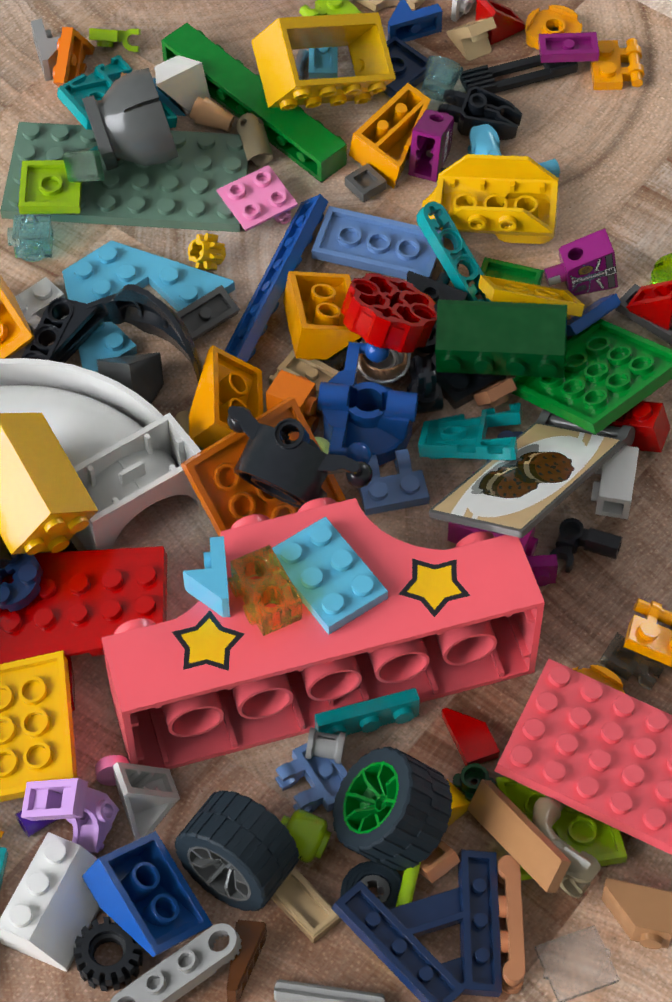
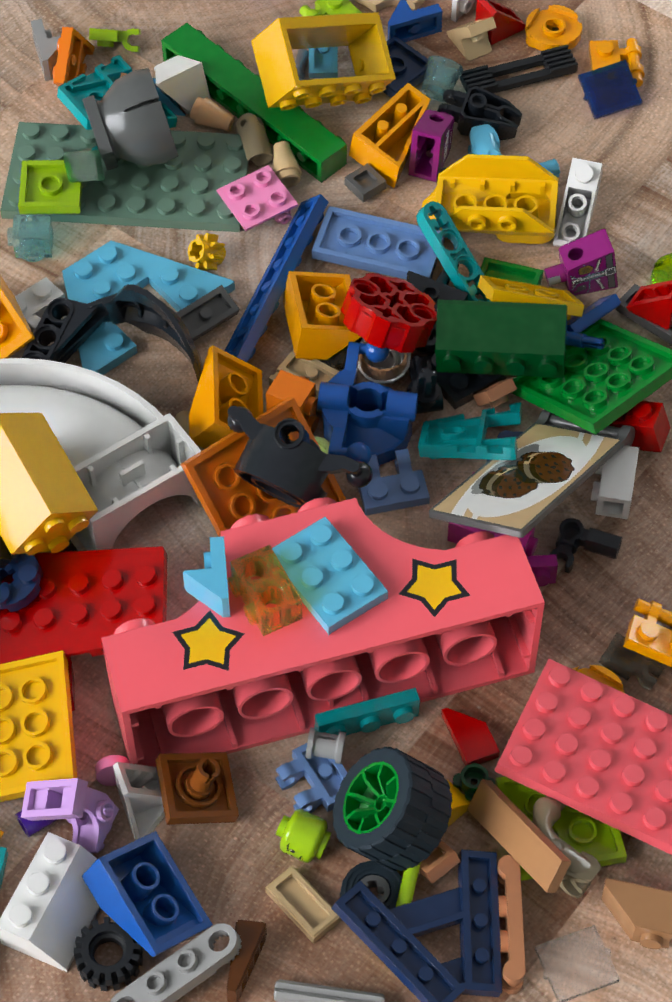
dark grey slope [97,352,164,404] -> none
black wheel [175,791,299,911] -> none
magenta plate [538,32,599,63] -> none
none -> dark orange plate [155,752,239,825]
none -> tan cone [272,141,302,188]
none -> white slope [553,158,602,247]
none -> blue pin [567,331,605,350]
none -> clear blue piece [578,60,643,120]

